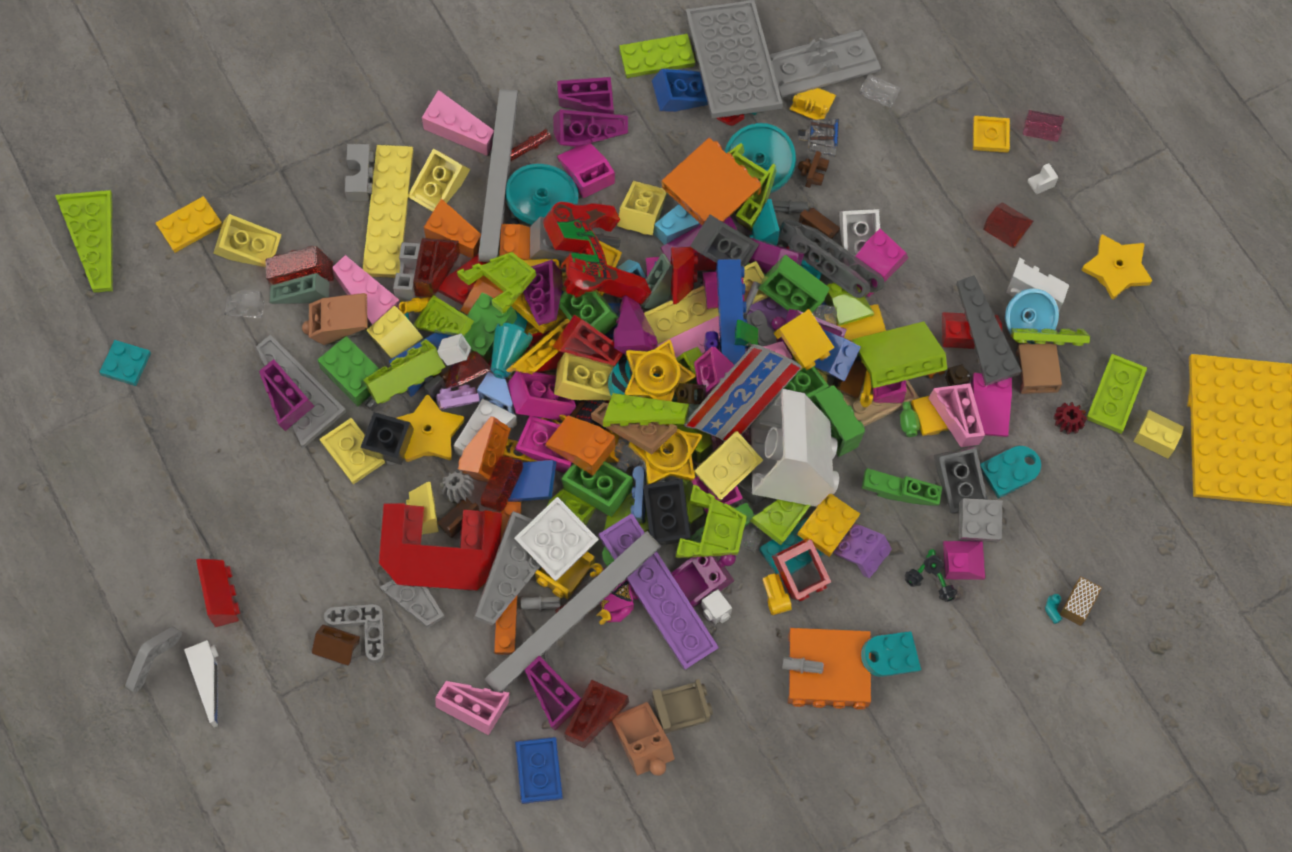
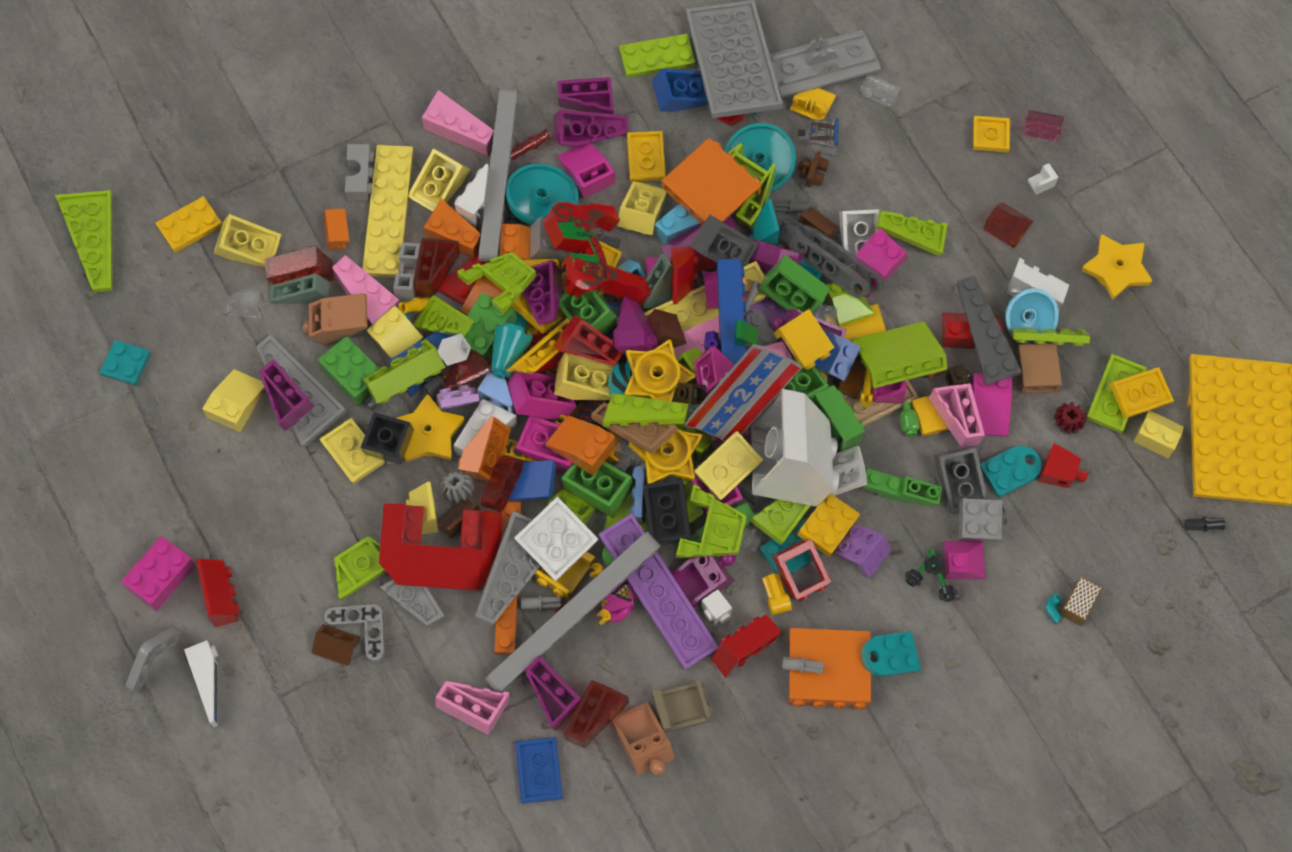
none -> dark pink brick [121,536,196,611]
none -> light yellow slope [202,369,265,432]
none -> orange hinge [324,209,349,251]
none -> lime wing [334,536,386,601]
none -> white slope [455,164,489,231]
none -> yellow tile [627,131,666,182]
none -> copper slope [647,309,687,348]
none -> red wedge [711,614,782,678]
none -> white slope [832,446,867,496]
none -> lime wing [875,211,948,256]
none -> red torso [1039,443,1089,488]
none -> yellow tile [1109,367,1174,419]
none -> black axle [1184,516,1225,532]

